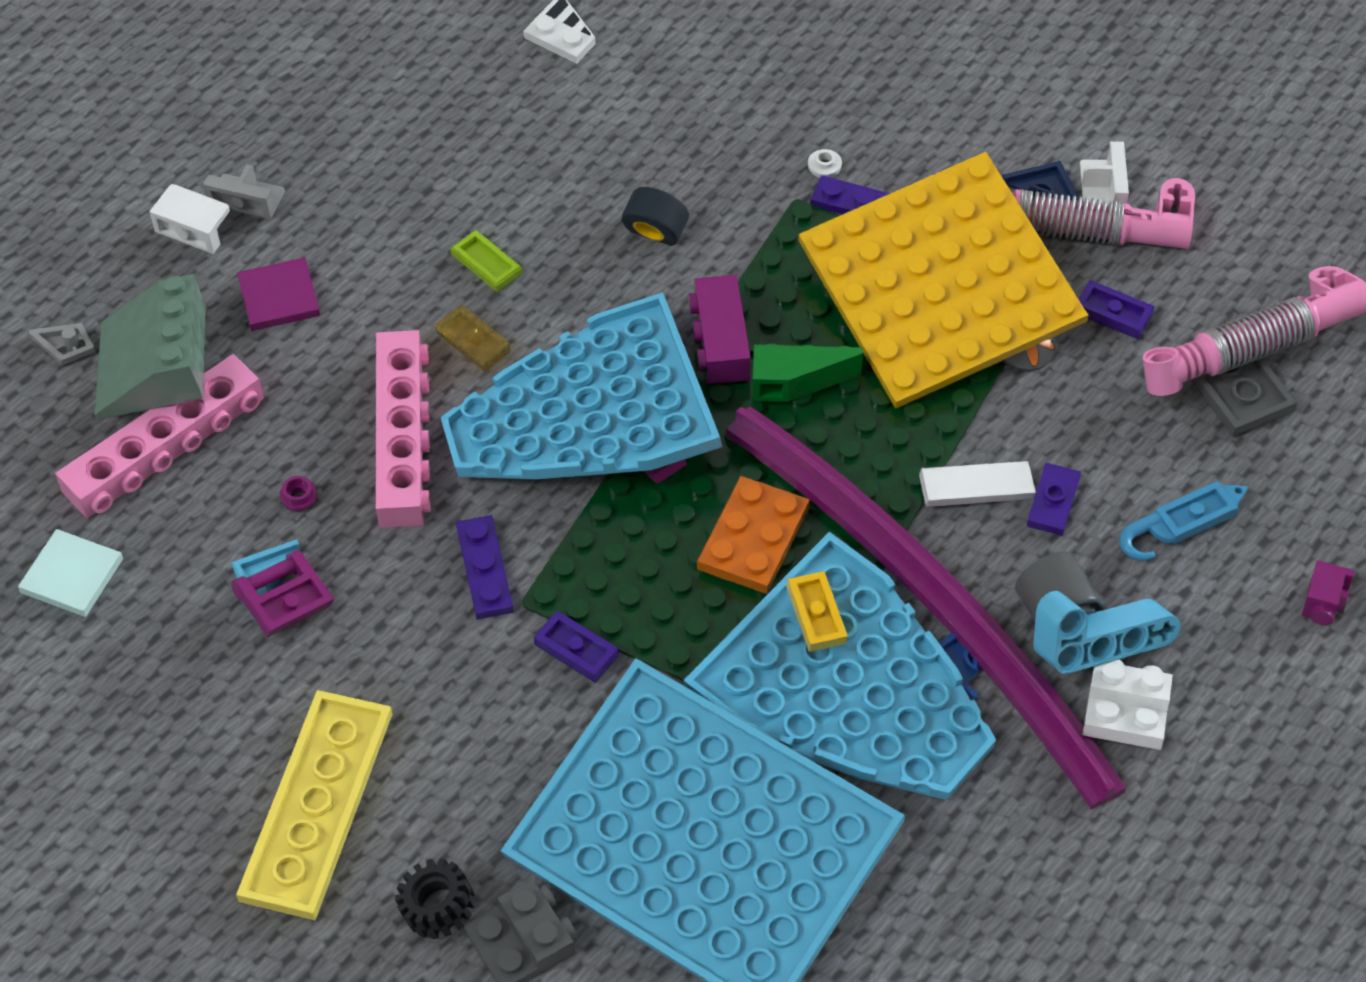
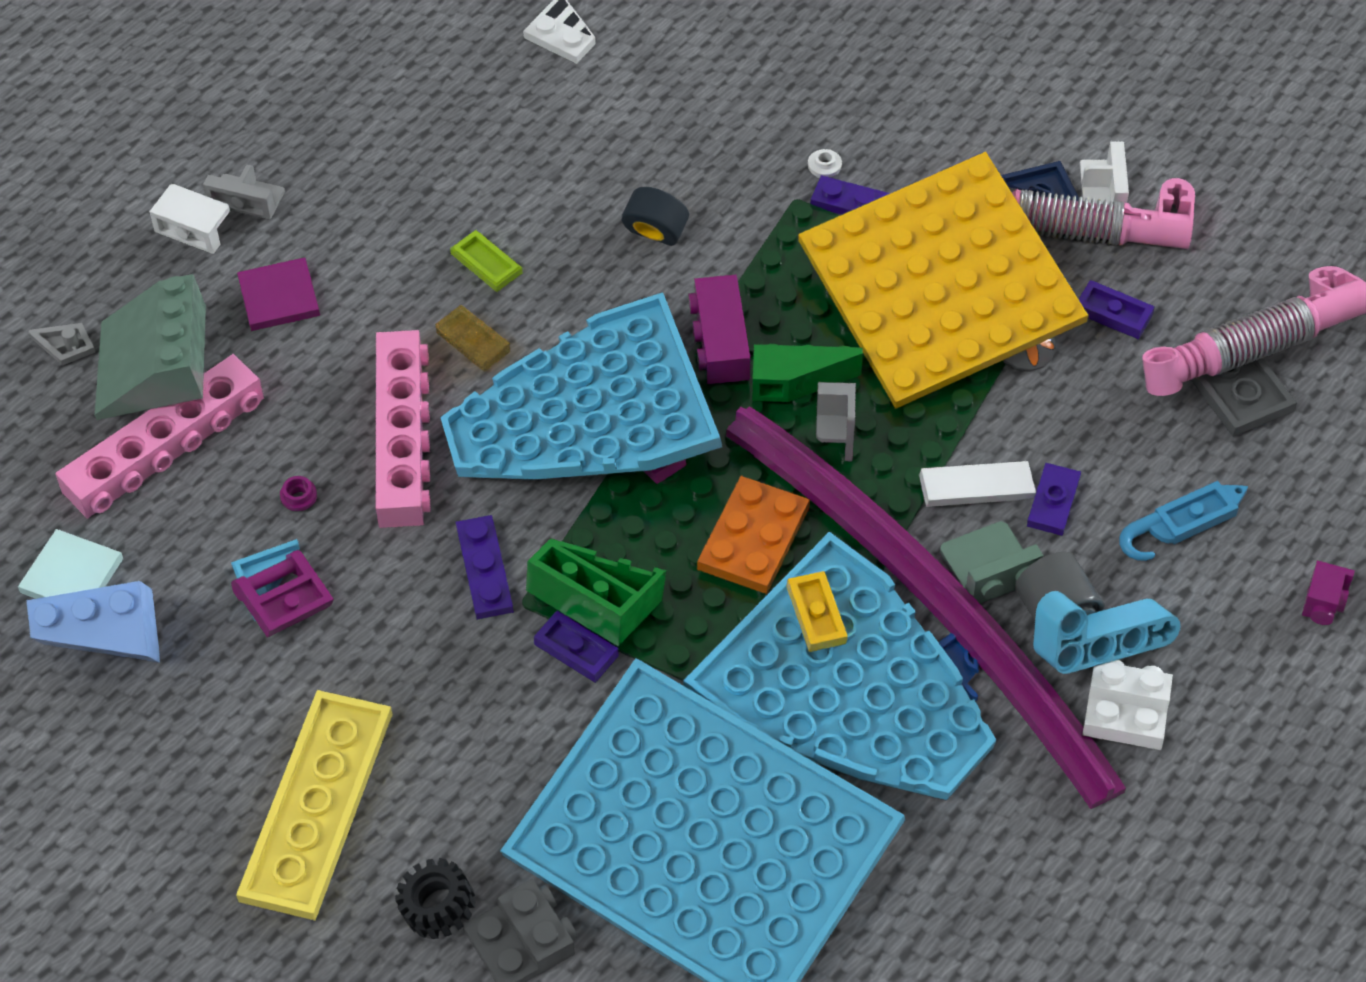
none -> light blue wedge [26,581,160,663]
none -> green wedge [526,539,666,646]
none -> light grey panel [816,382,856,461]
none -> sand green bracket [940,521,1044,604]

